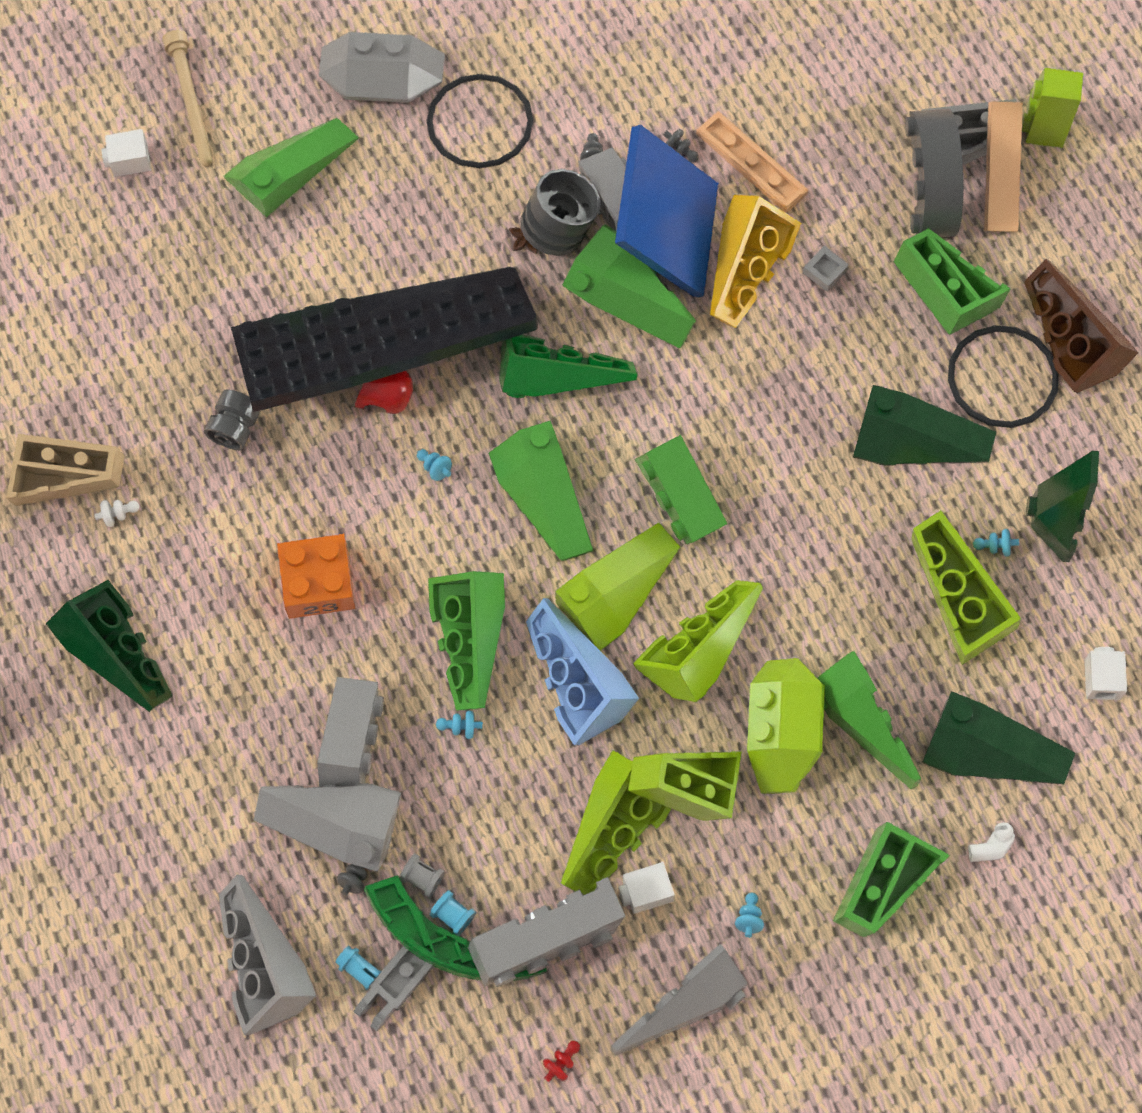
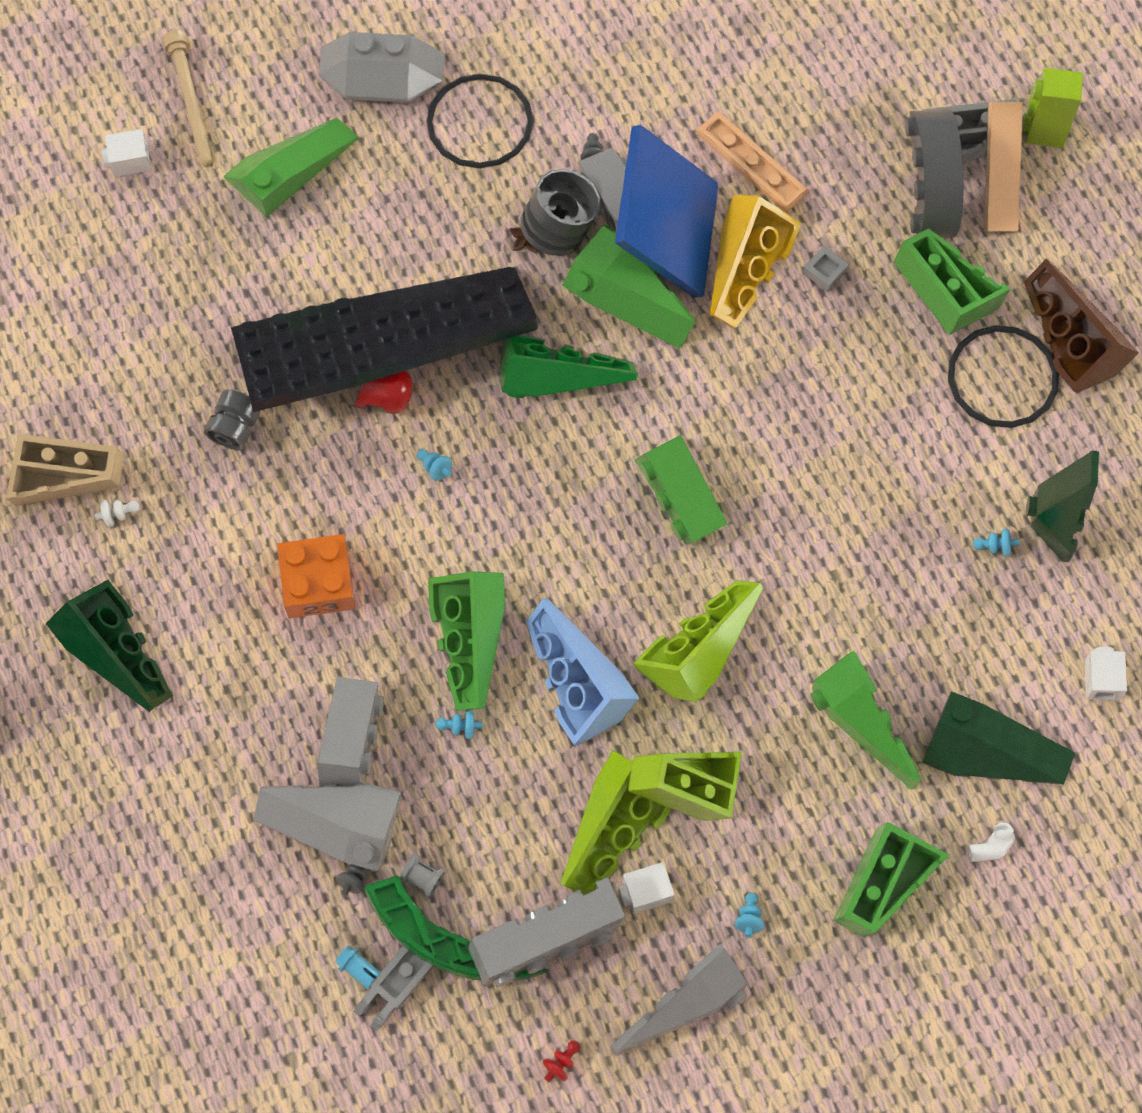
light grey wedge [219,875,316,1035] -> none
medium azure bush [429,890,477,936] -> none
bright green wedge [489,420,593,561] -> none
lime wedge [555,522,680,651] -> none
dark grey hair [663,129,699,162] -> none
lime wedge [747,658,825,794] -> none
dark green wedge [853,385,996,466] -> none
lime wedge [911,510,1021,665] -> none

